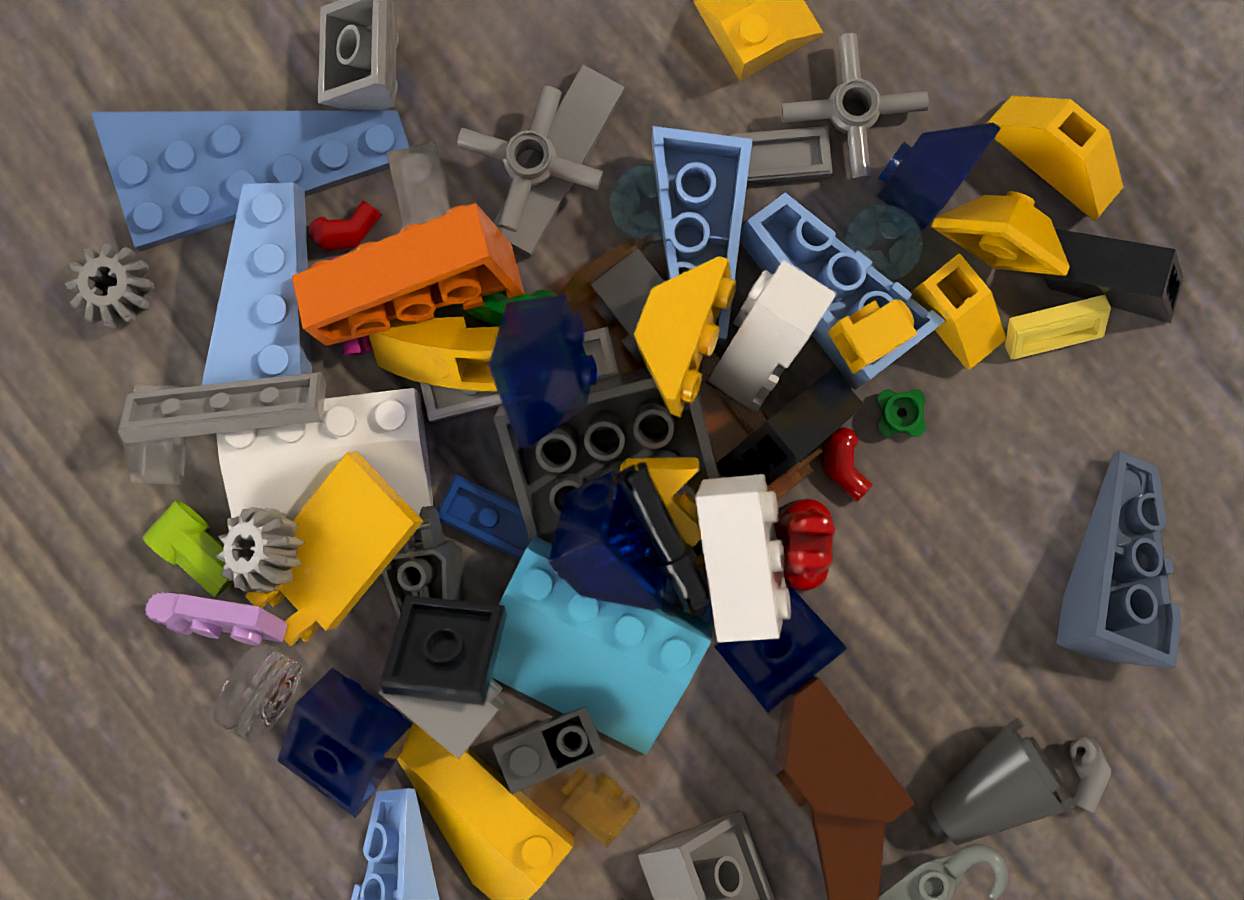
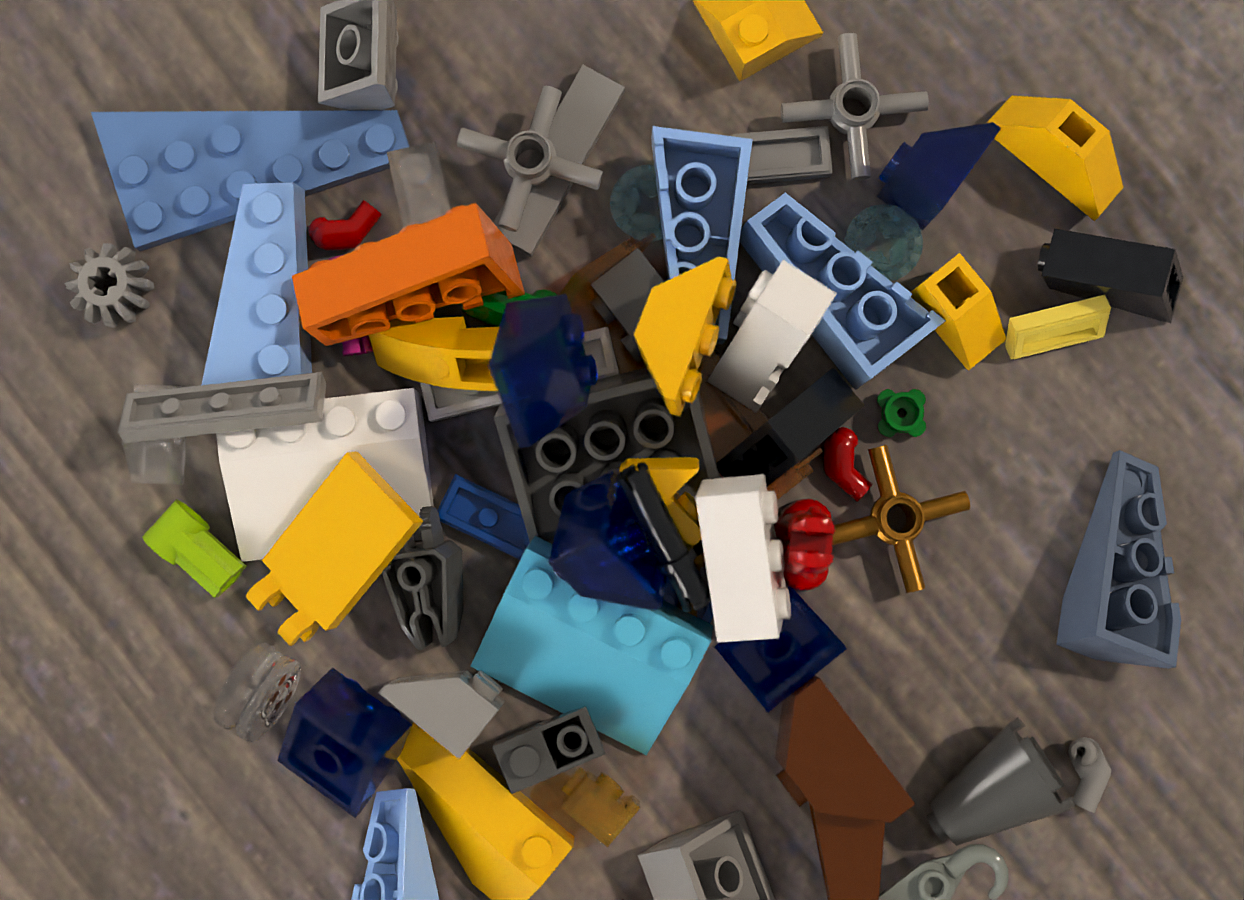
lavender hinge [144,592,288,646] -> none
light grey gear [216,507,305,593] -> none
black plate [380,595,507,706] -> none
yellow brick [827,299,918,374] -> none
yellow slope [931,191,1070,276] -> none
none -> pearl gold bar [832,445,971,593]

